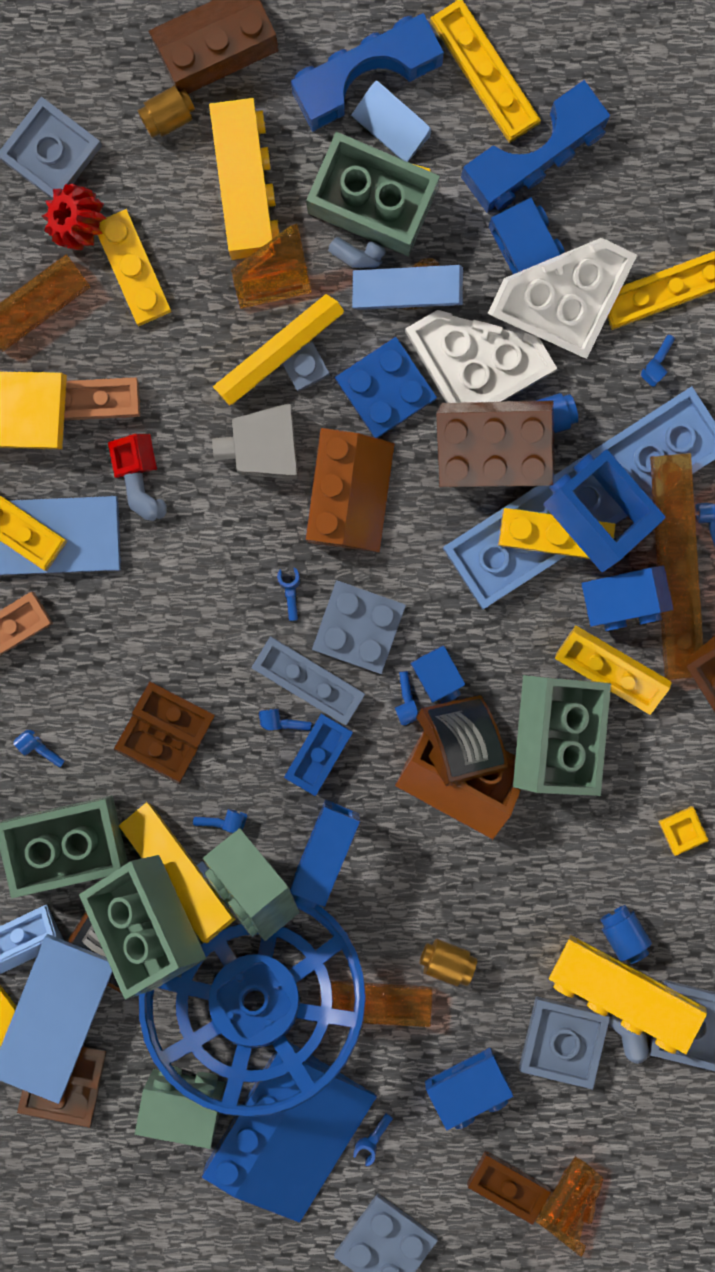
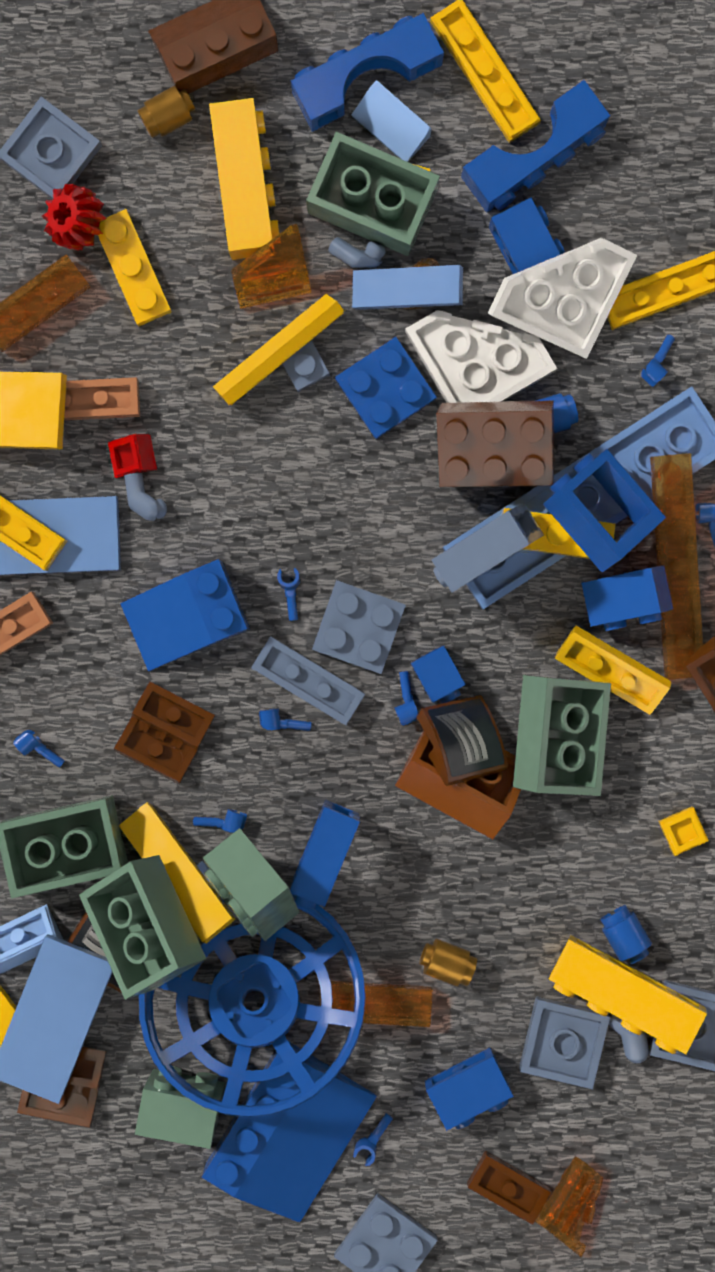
light grey torso [212,404,298,479] -> none
blue plate [284,713,353,796] -> none
dark orange slope [306,428,395,553] -> none
none -> blue slope [120,559,250,671]
none -> sand blue brick [432,503,544,592]

